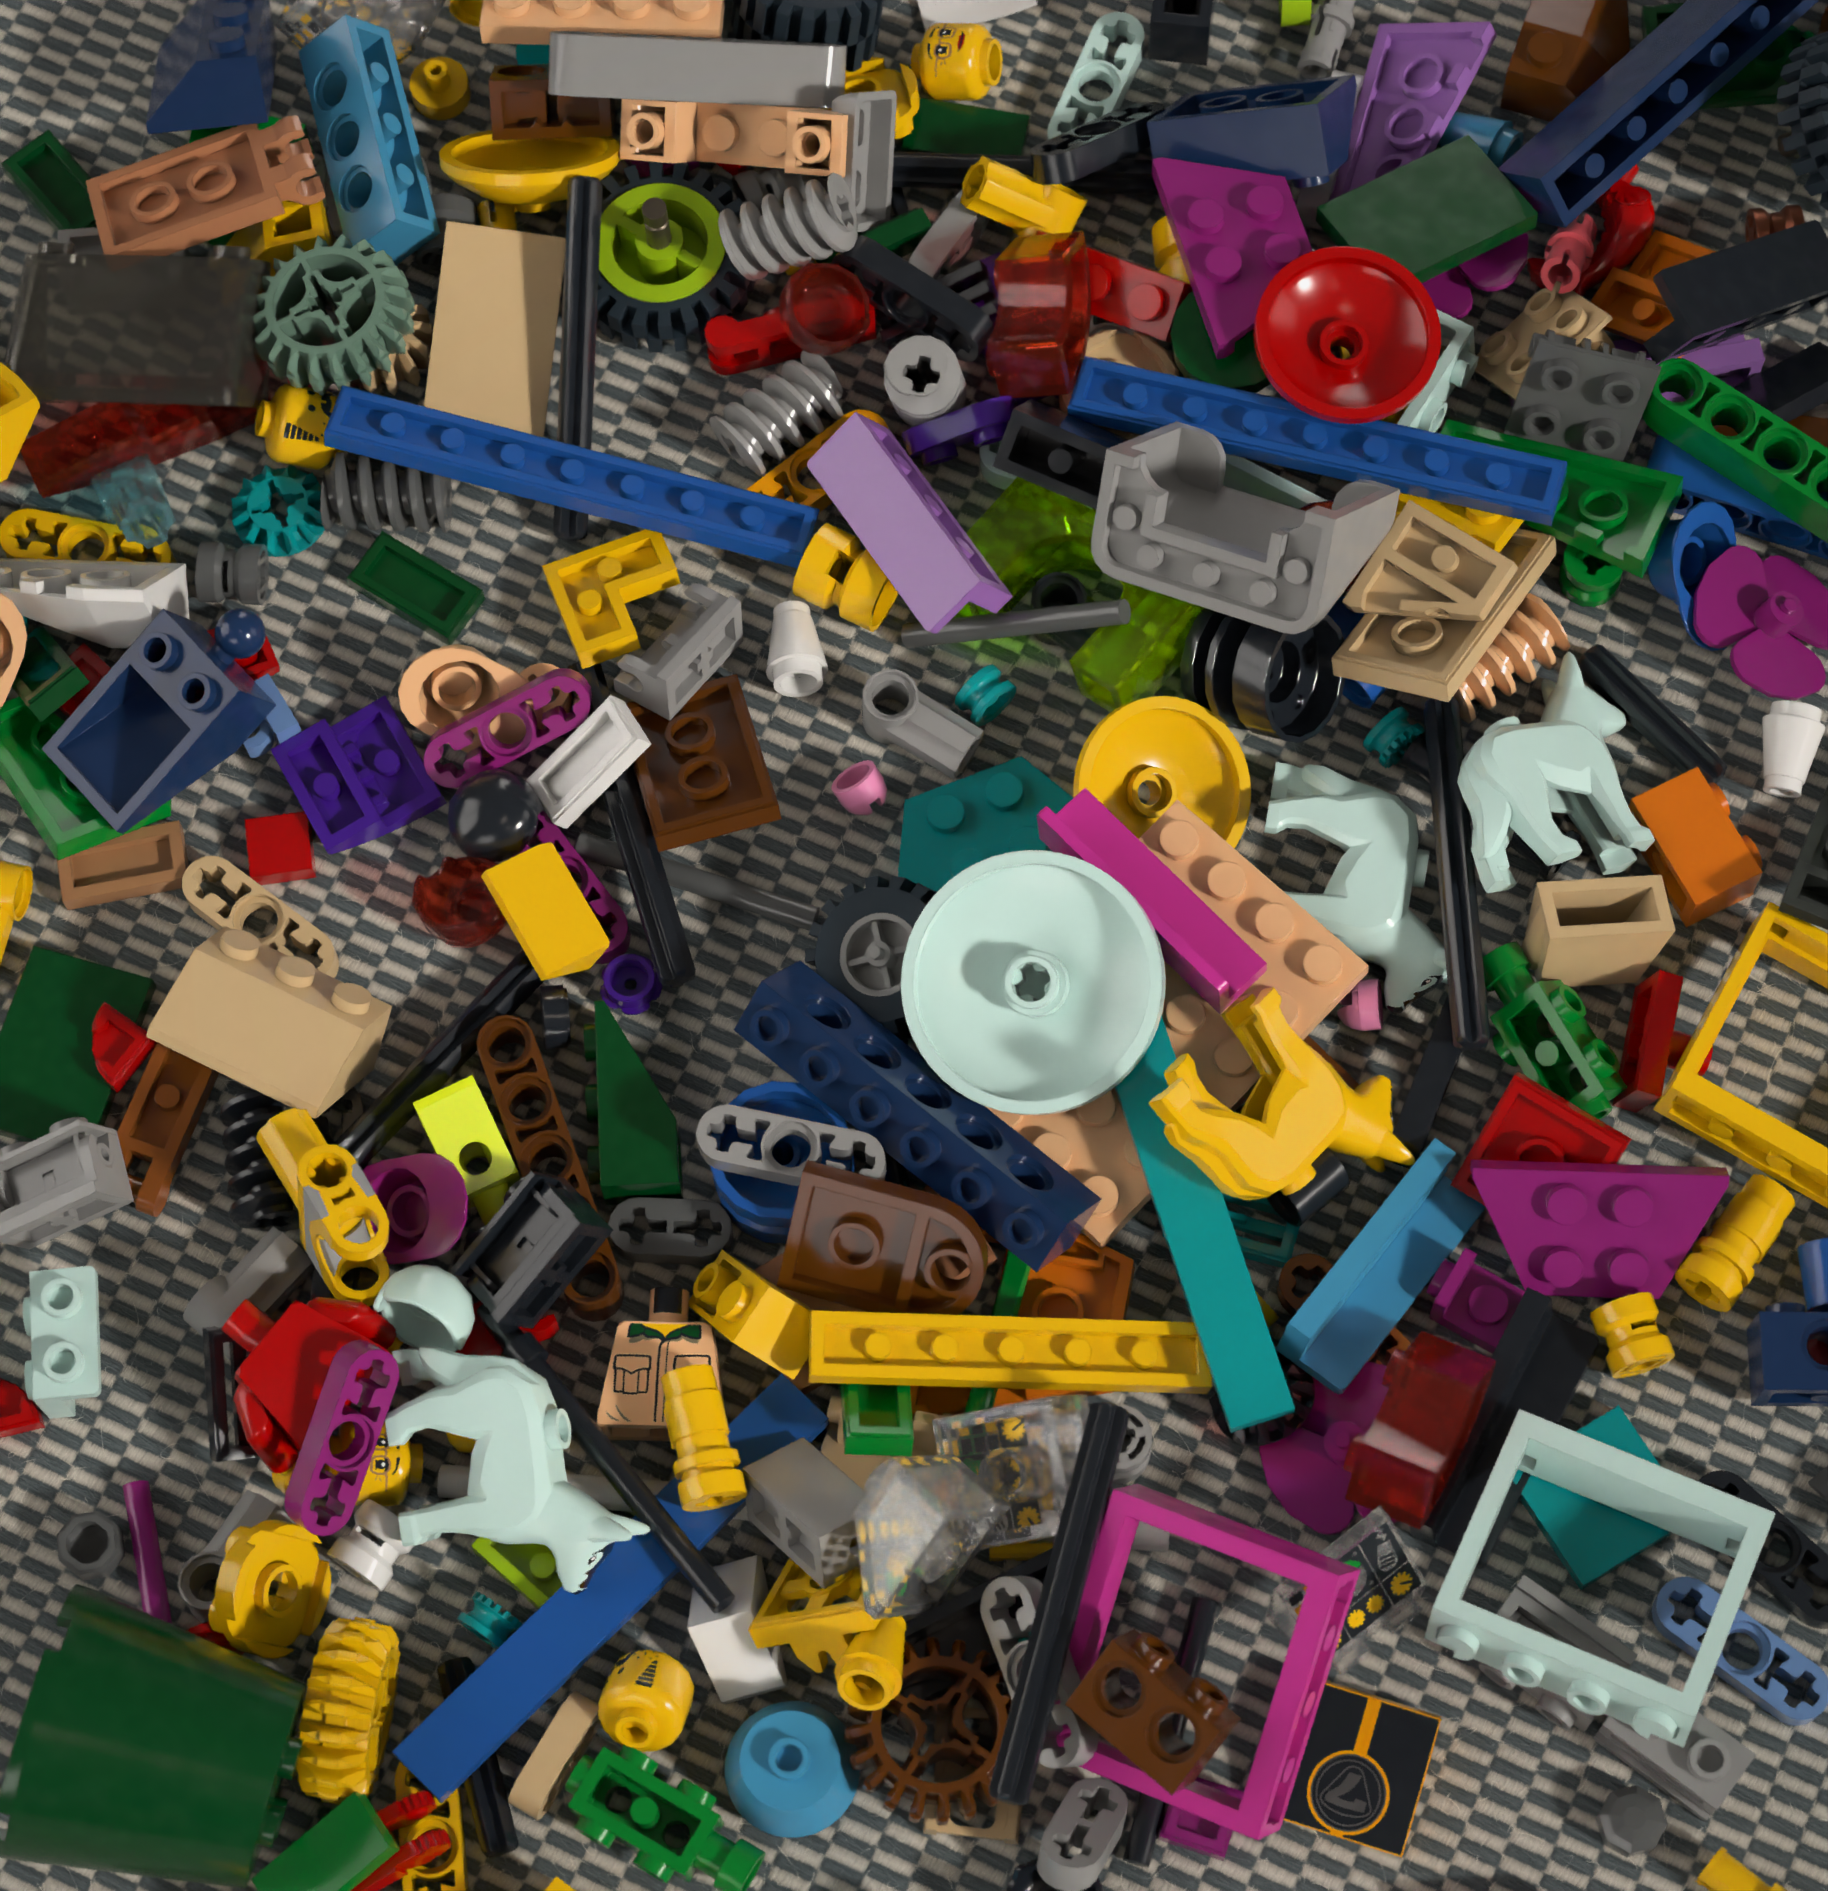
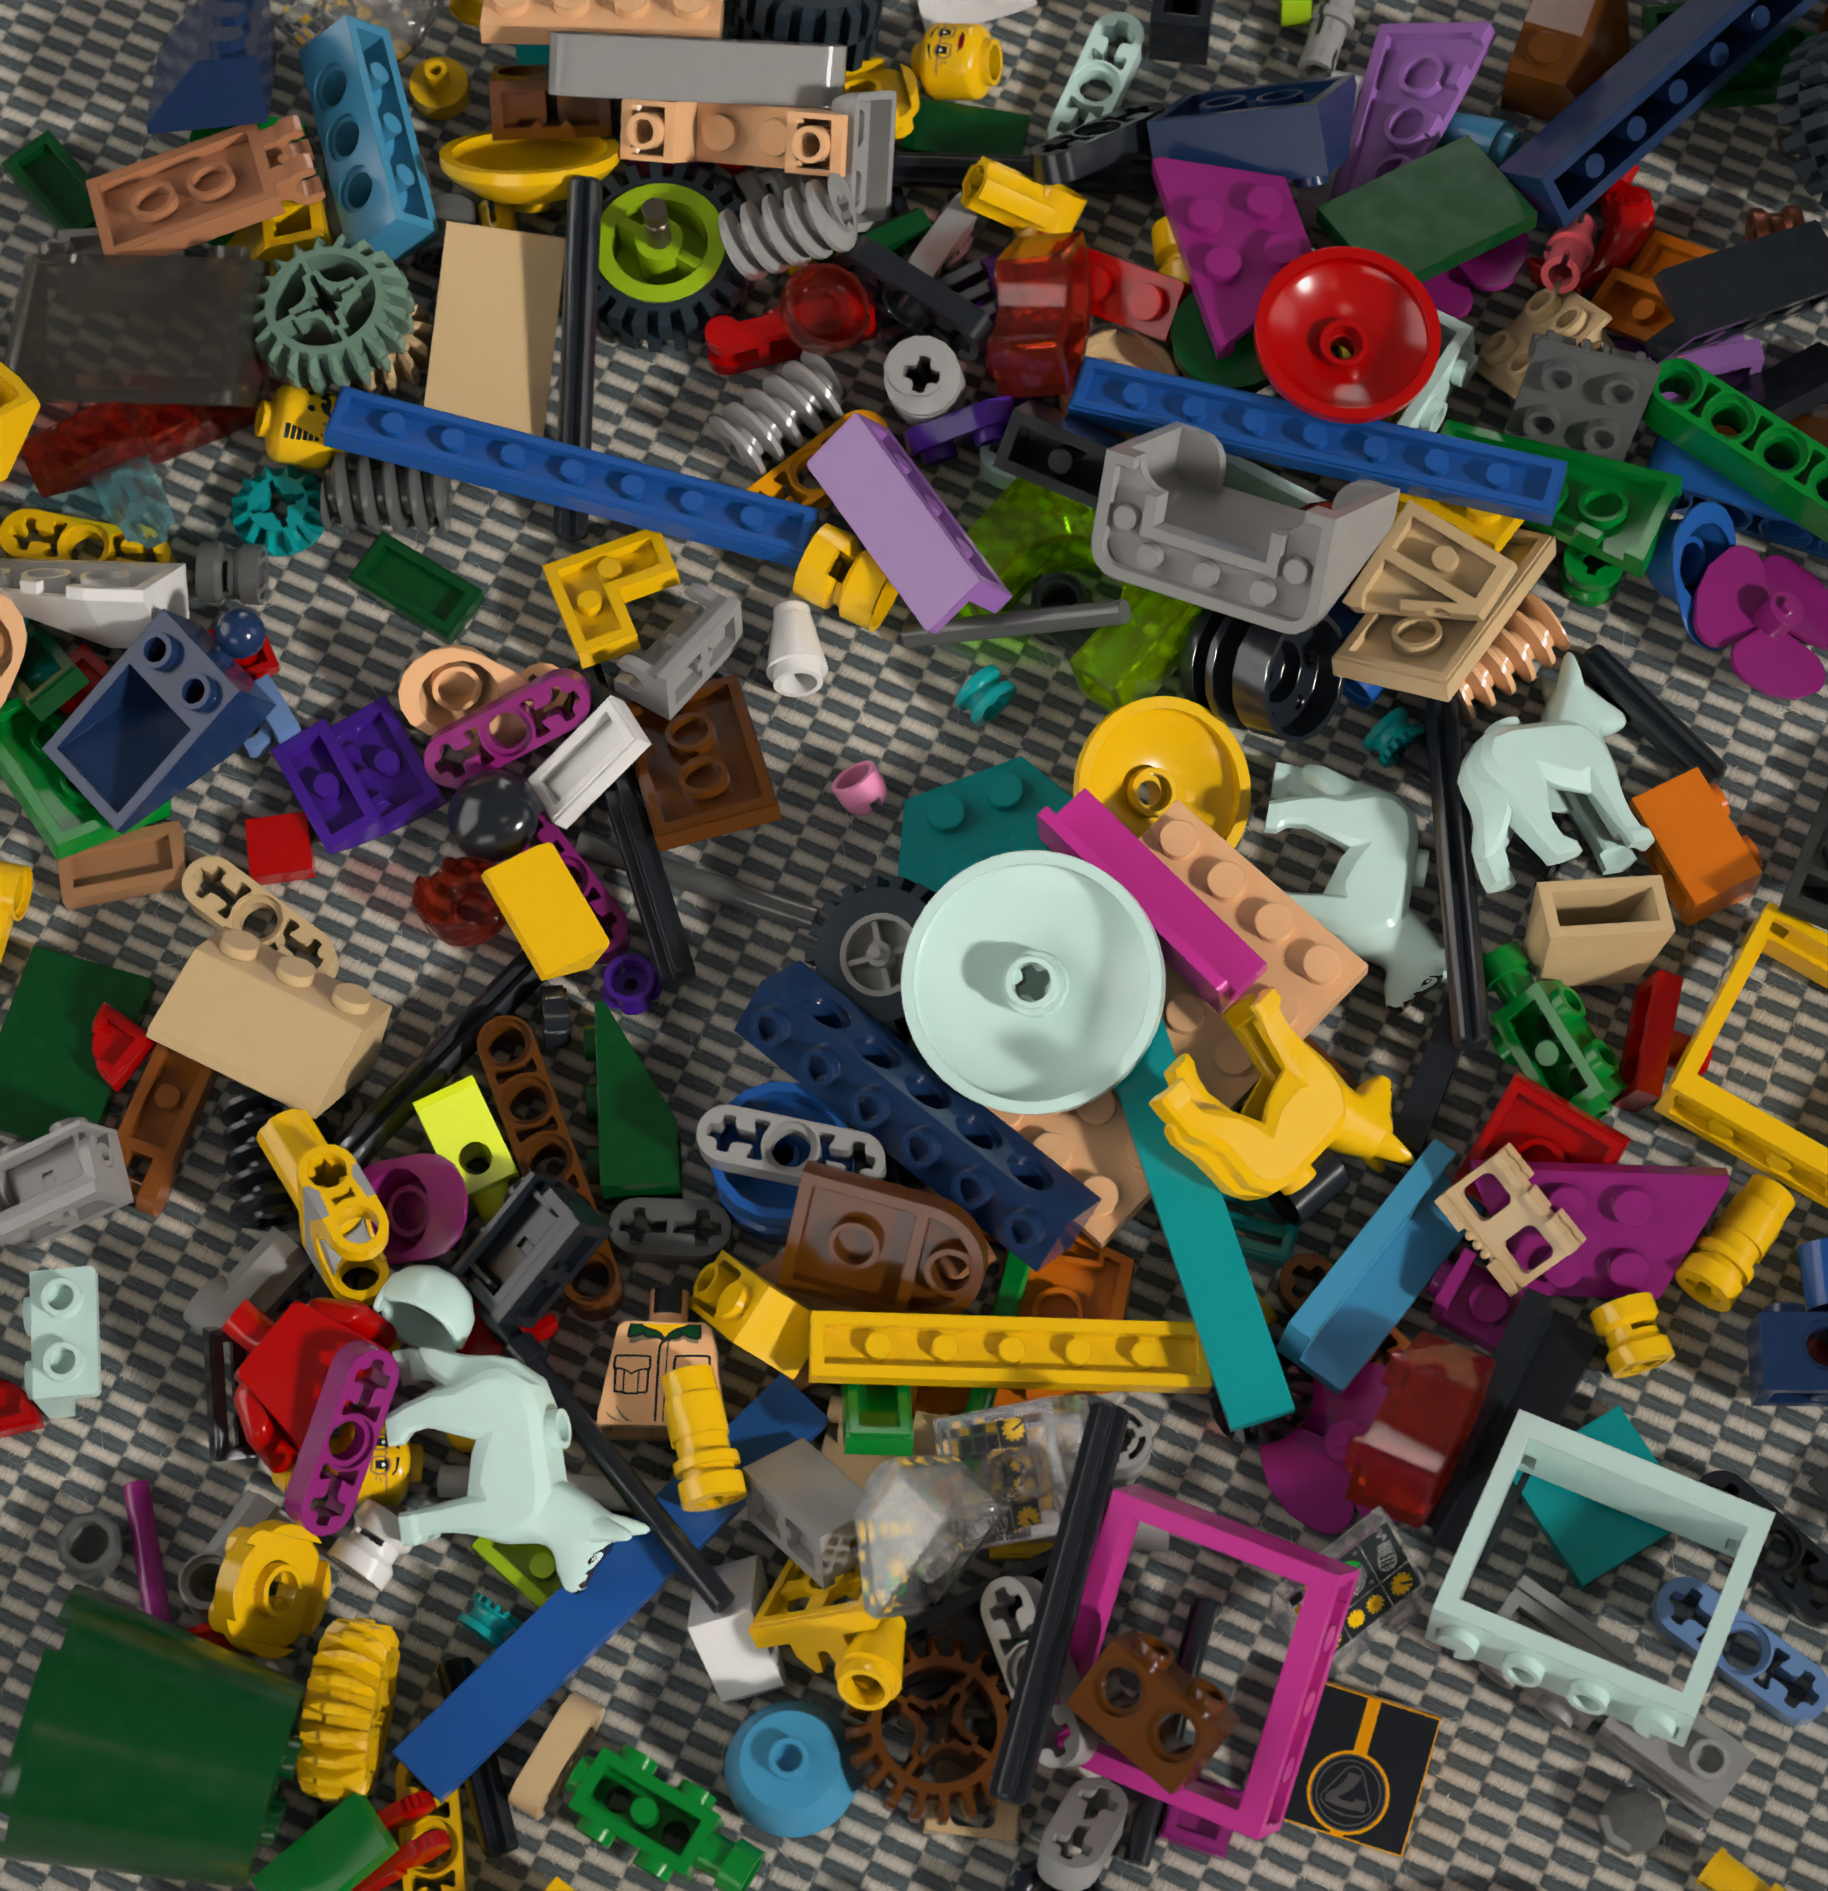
yellow head [598,1650,694,1752] -> none
light grey piece [862,669,984,780] -> none
bright pink hinge [1337,979,1383,1031] -> none
white cone [1762,700,1826,798] -> none
none -> tan piece [1434,1142,1587,1298]

